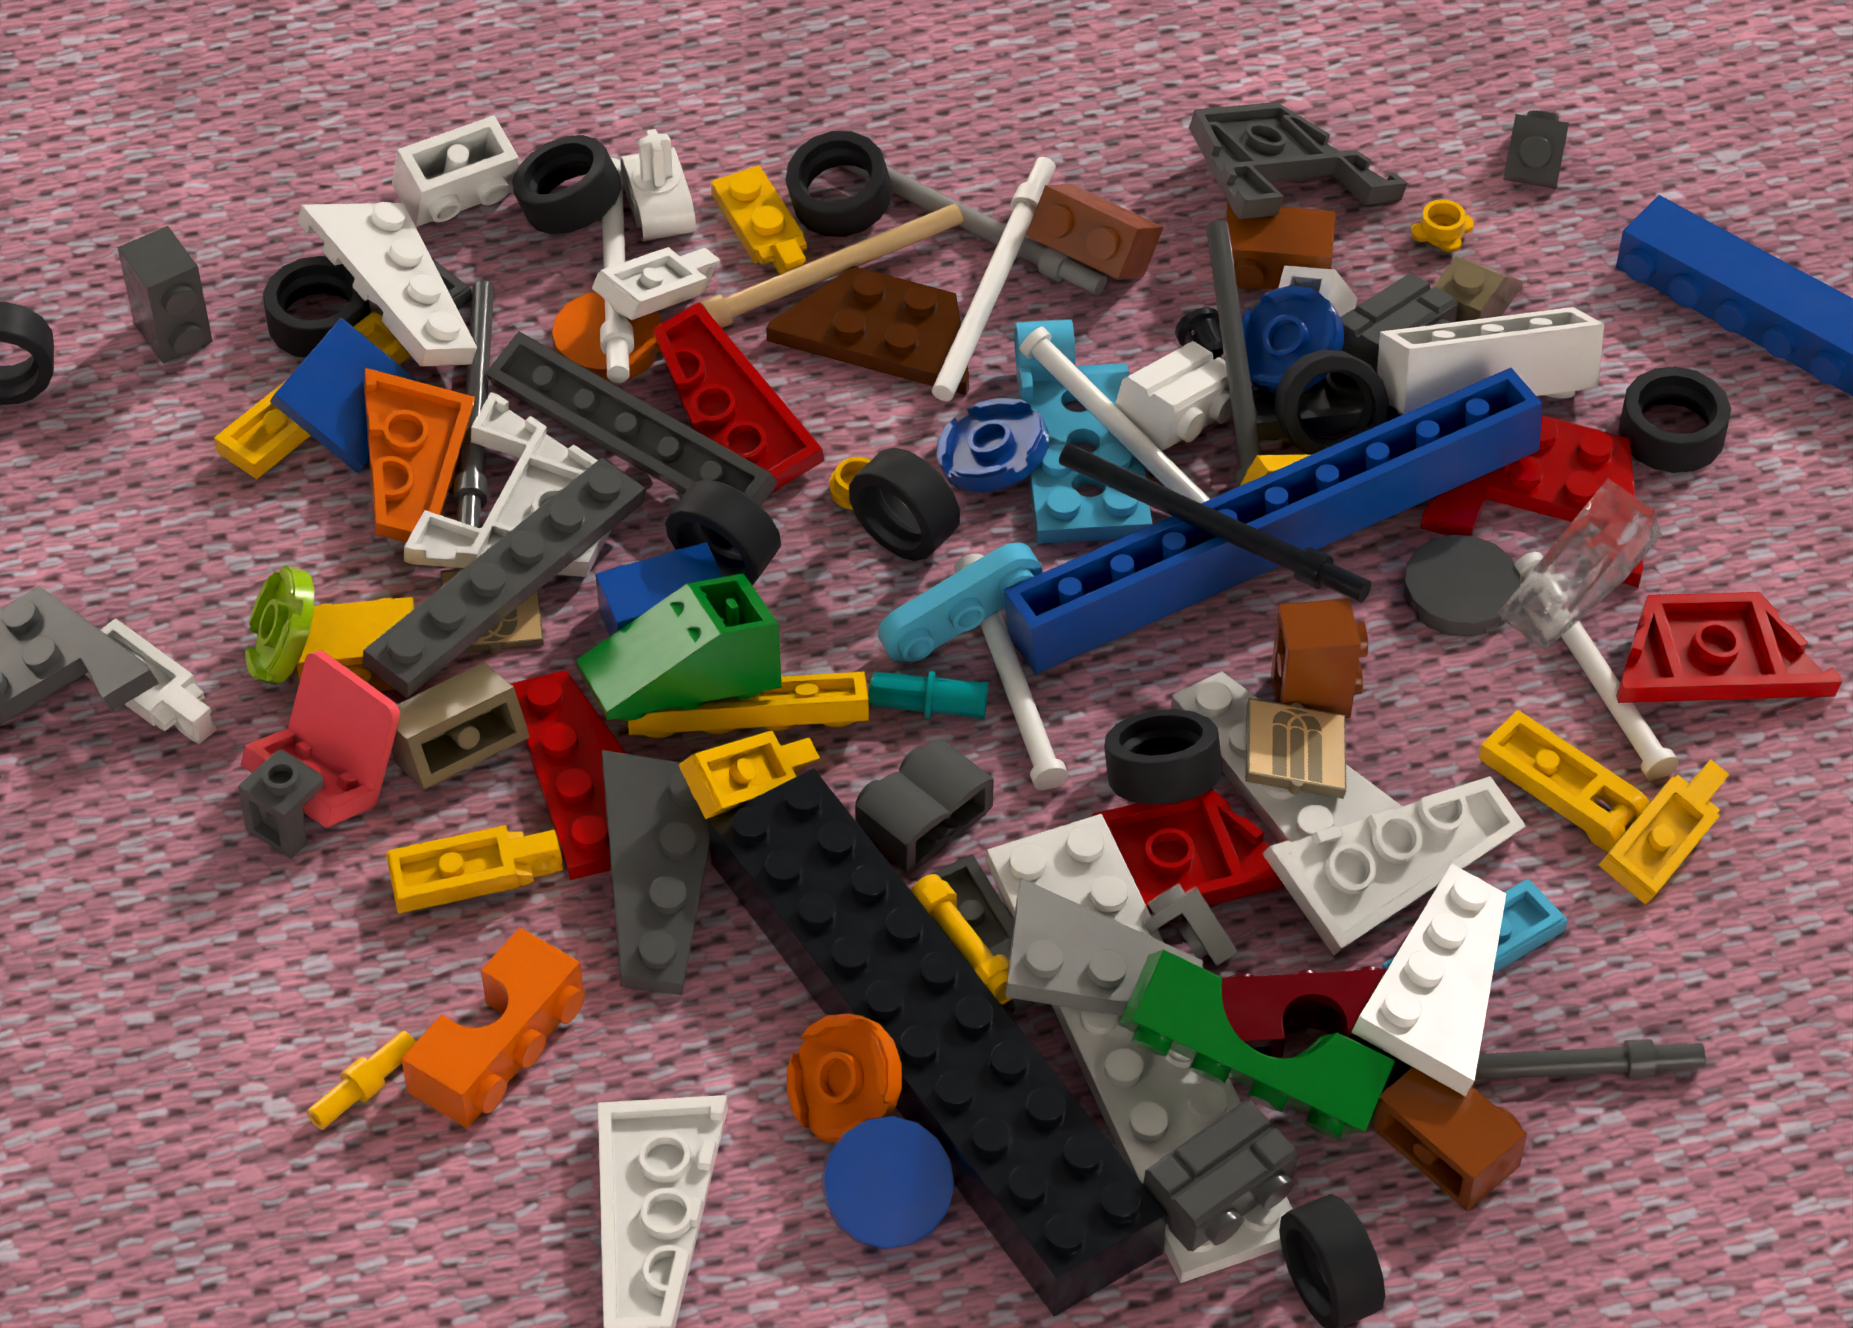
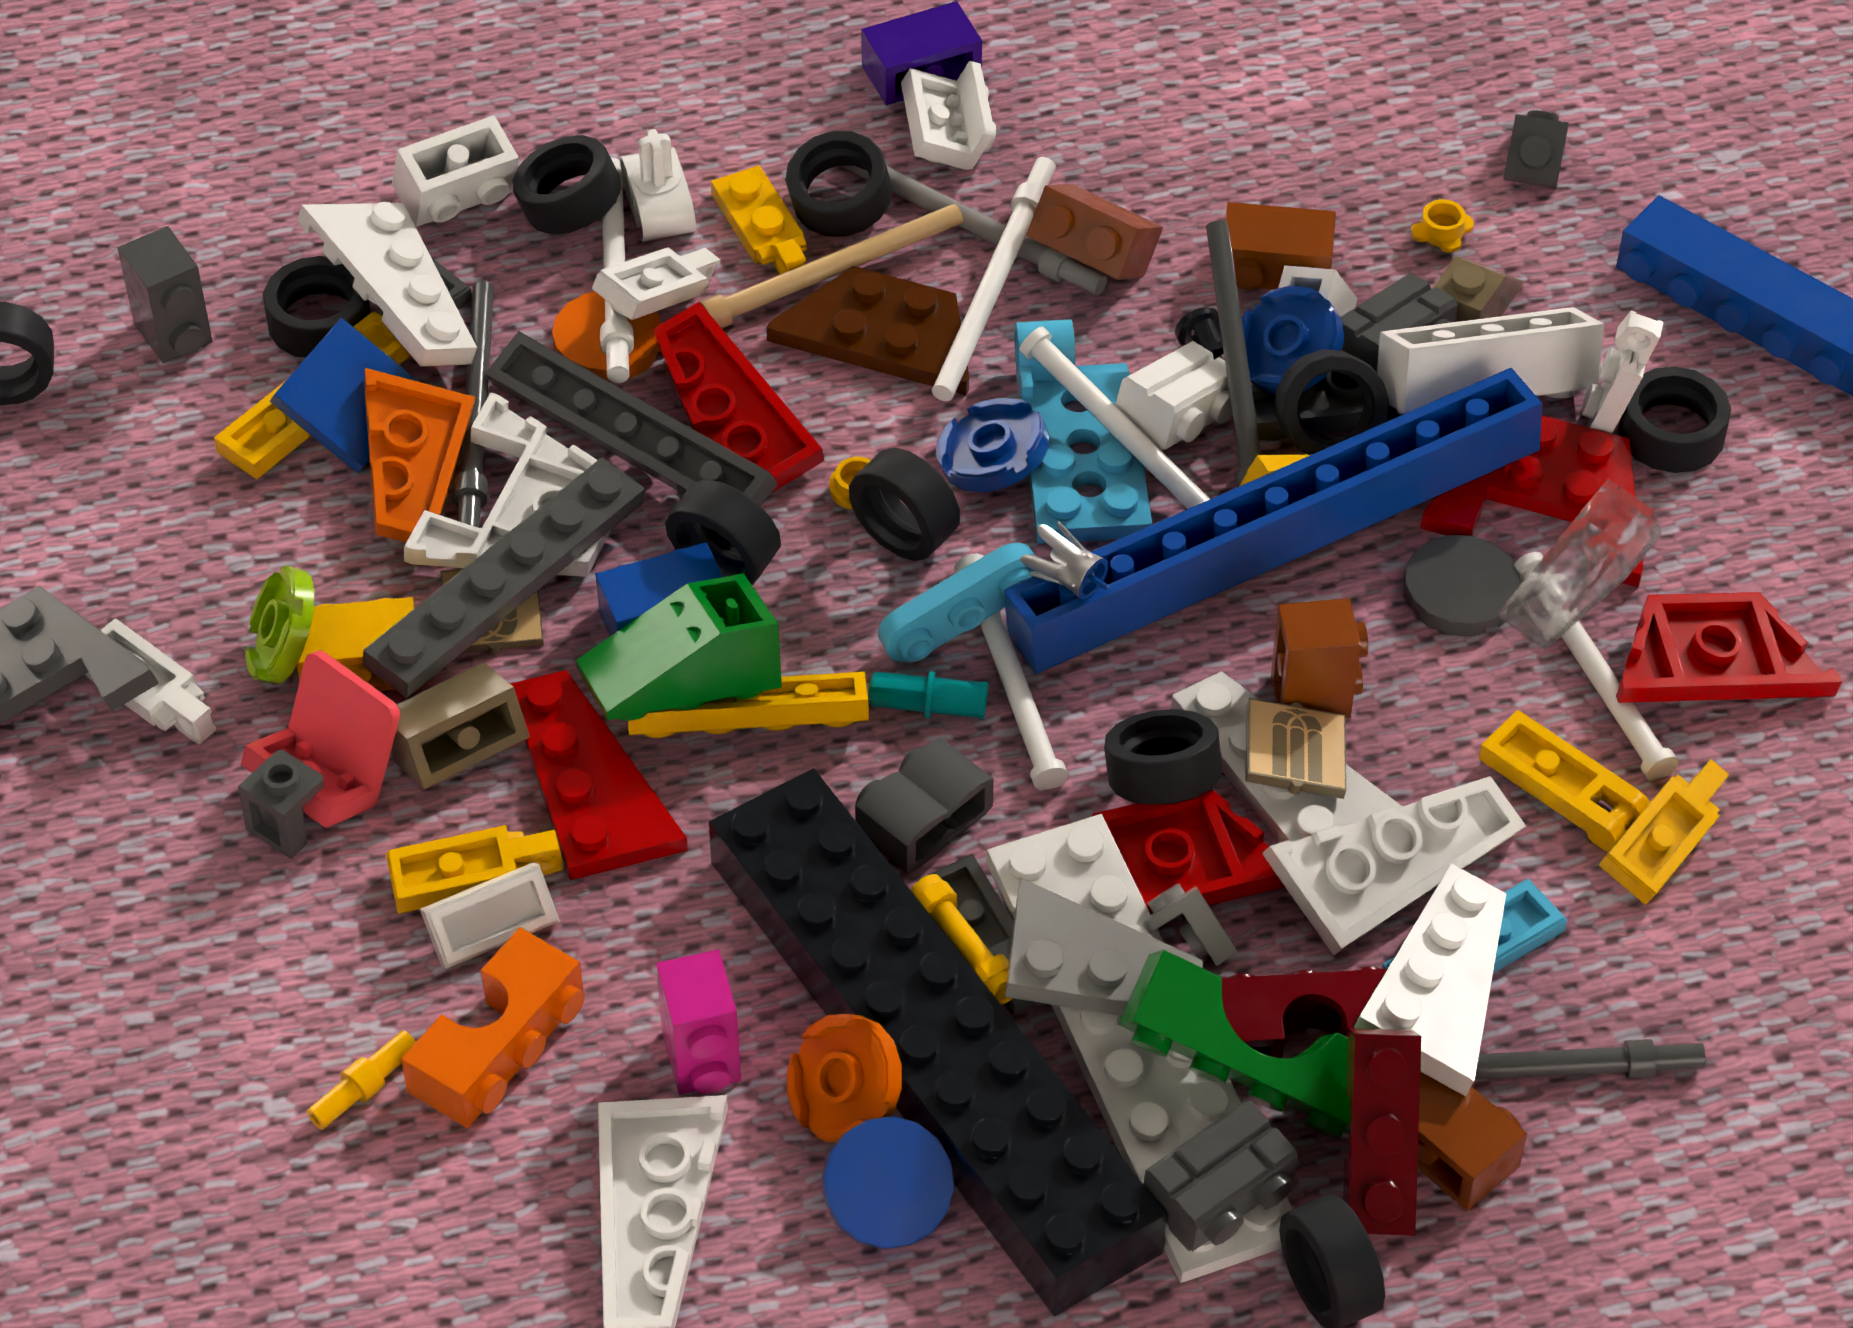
dark grey wing [602,750,715,995] -> none
yellow hinge [678,730,820,819] -> none
black bar [1059,443,1371,603] -> none
dark grey wing [1189,102,1408,219] -> none
none -> white tile [420,862,560,969]
none -> dark pink brick [656,949,741,1095]
none -> dark purple brick [861,1,982,106]
none -> white bracket [901,61,996,170]
none -> flat silver piece [1020,521,1109,600]
none -> dark red arch [1343,1028,1422,1236]
none -> white hinge [1580,311,1663,433]

